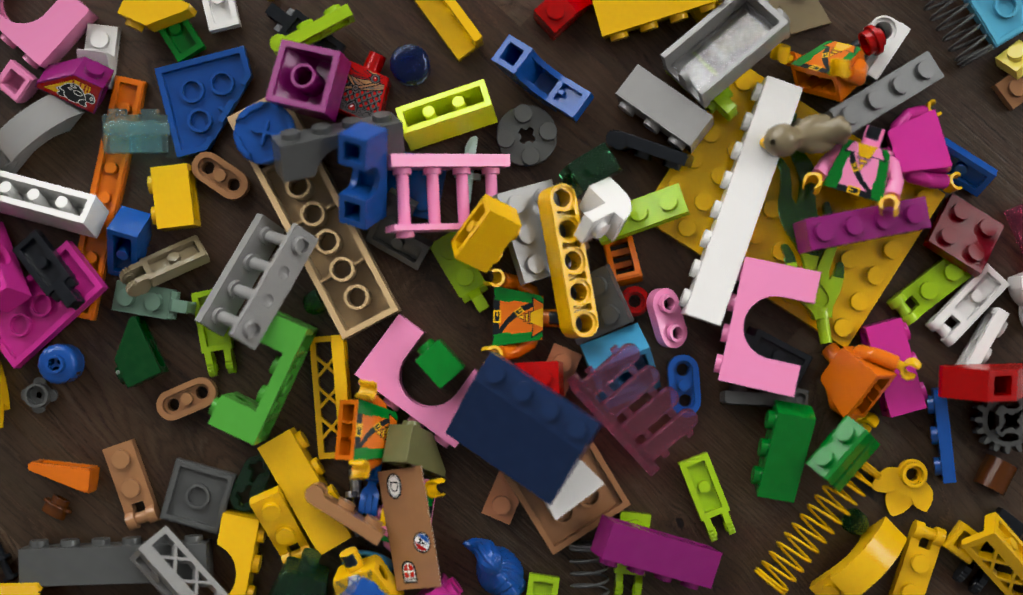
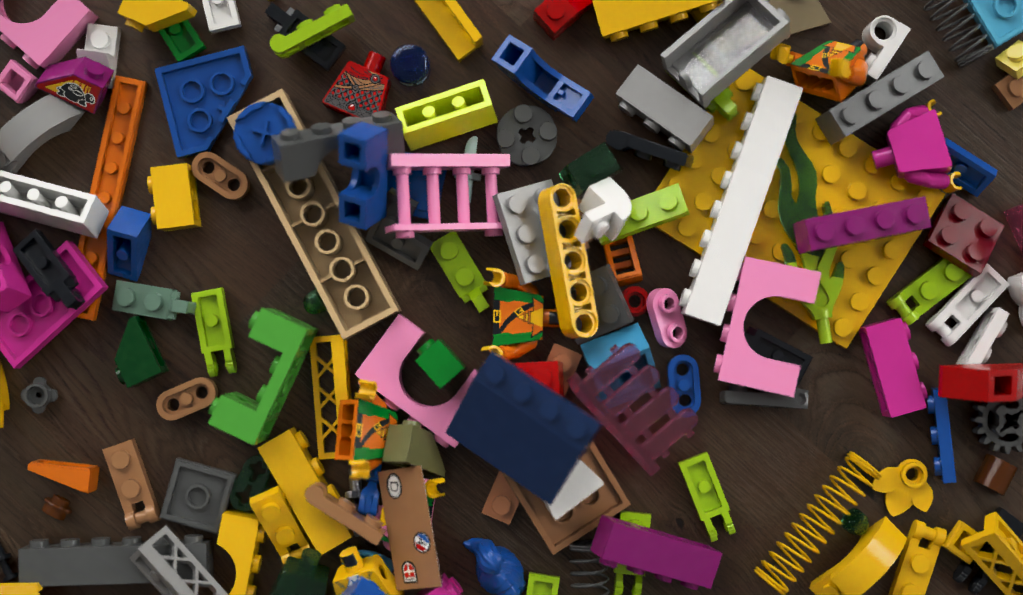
blue head [38,343,85,384] -> none
clear light blue brick [101,109,170,154] -> none
dark tan hinge [119,235,211,297] -> none
light grey fence [194,213,319,350] -> none
magenta slope [265,39,351,122] -> none
yellow brick [451,194,522,273] -> none
green brick [750,400,816,503] -> none
dark tan animal [759,114,852,157] -> none
torso [802,125,904,217] -> none
green brick [805,415,881,492] -> none
orange torso [820,343,921,432] -> none
red plate [858,24,886,56] -> none

